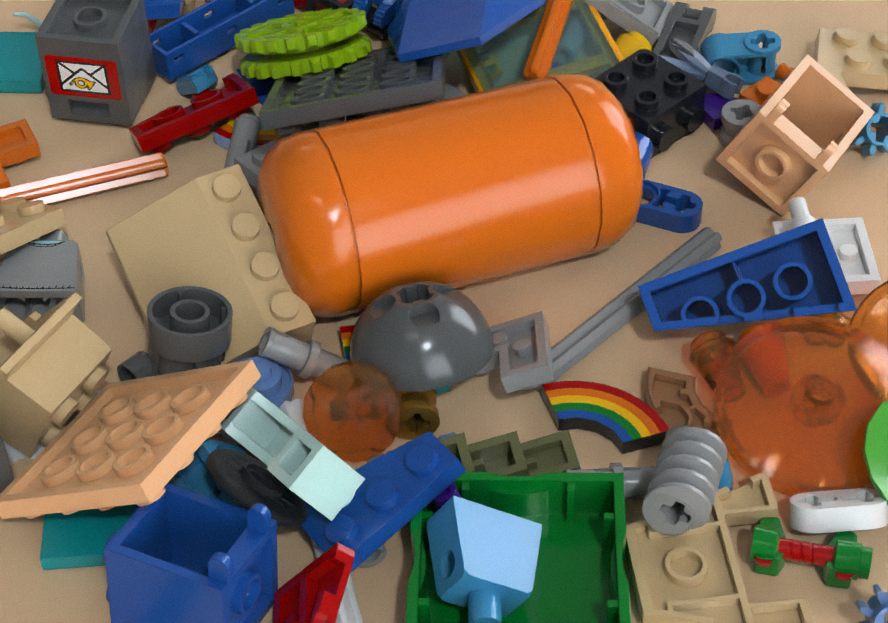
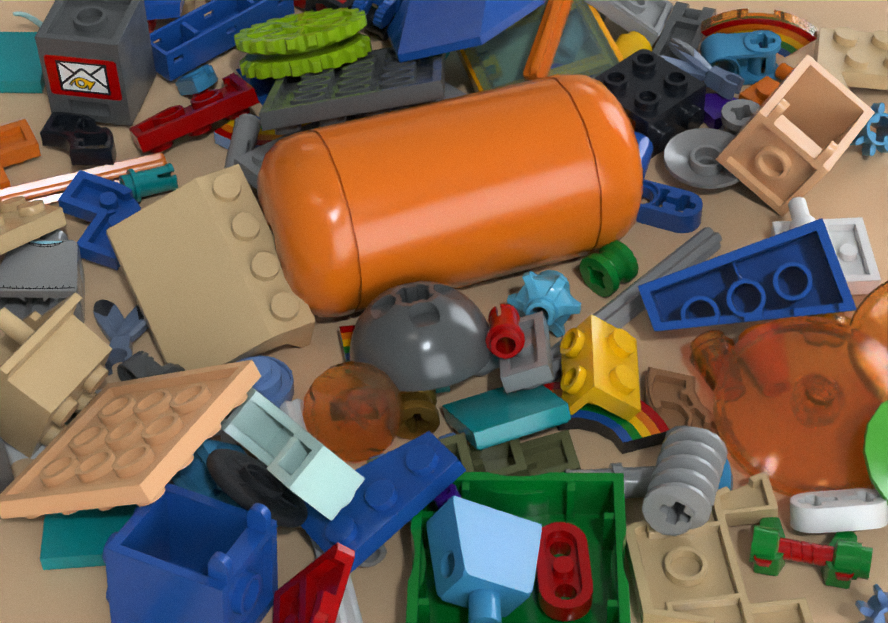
dark grey piece [147,286,233,375] -> none
light grey pin [257,327,356,391] -> none
none -> black tile [40,112,116,165]
none -> blue plate [58,170,141,270]
none -> sand blue piece [93,300,149,375]
none -> teal pin [119,163,178,203]
none -> teal tile [442,384,571,450]
none -> red pin [486,303,525,359]
none -> medium azure rock [507,270,581,338]
none -> red plate [535,522,593,621]
none -> yellow bracket [560,314,641,421]
none -> green wheel [580,240,639,297]
none -> light grey dish [663,128,740,189]
none -> tile [701,8,817,57]

